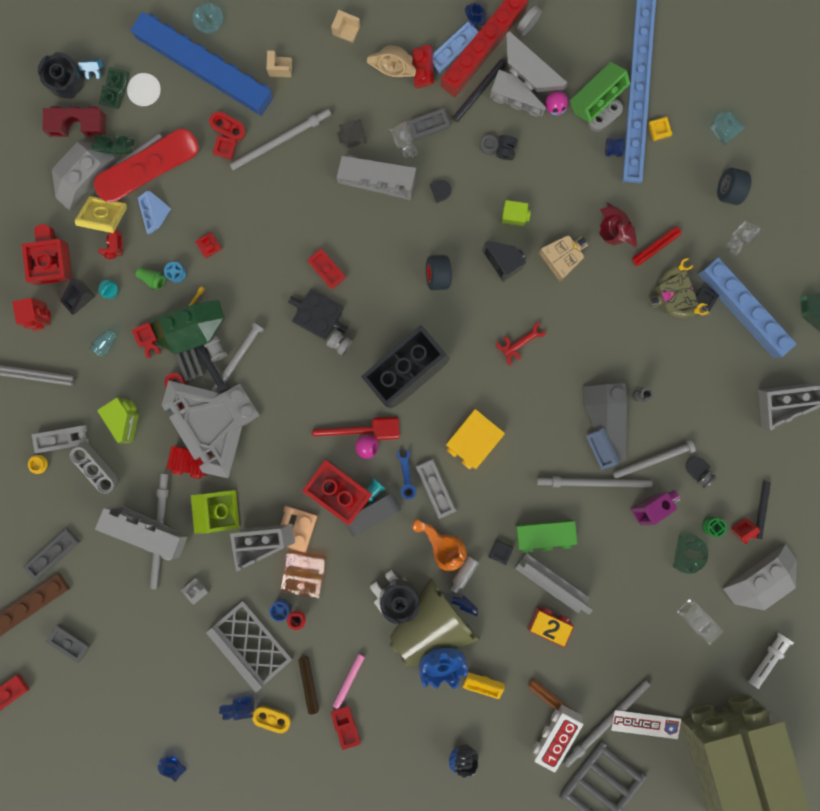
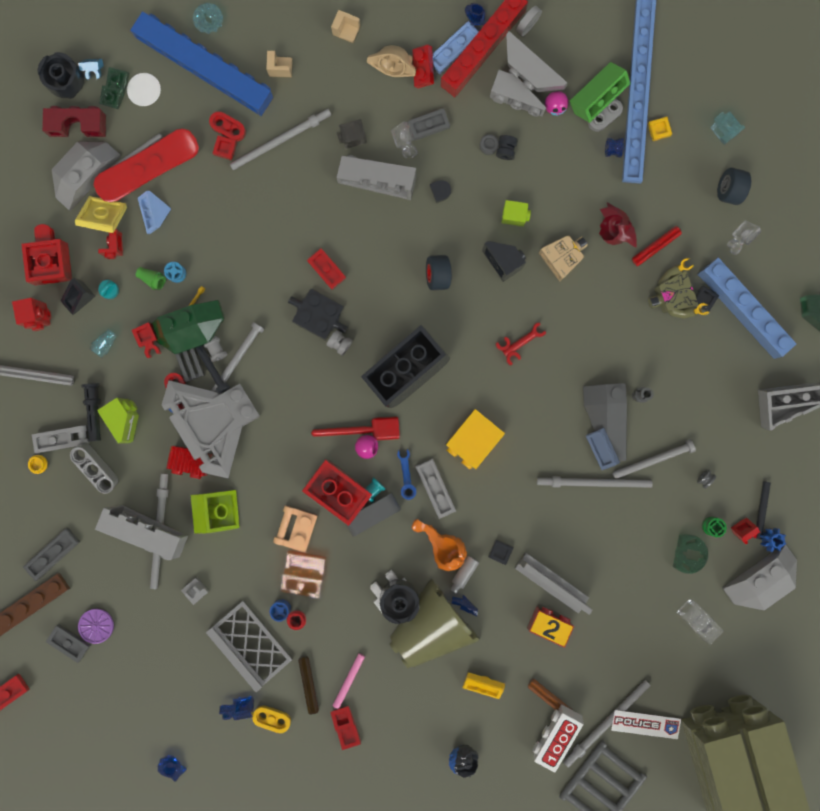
clear green slope [91,134,134,154] -> none
red tile [195,232,222,259] -> none
light grey wedge [230,524,295,572] -> none
blue plate [418,648,468,689] -> none
black bar [452,59,506,122] -> none
bright green brick [515,520,577,553] -> none
magenta torso [631,490,680,525] -> none
black tile [685,457,710,480] -> none
white pin [748,632,794,689] -> none
none -> medium lavender wheel [78,608,114,644]
none -> black pin [81,383,101,442]
none -> blue gear [760,528,786,552]

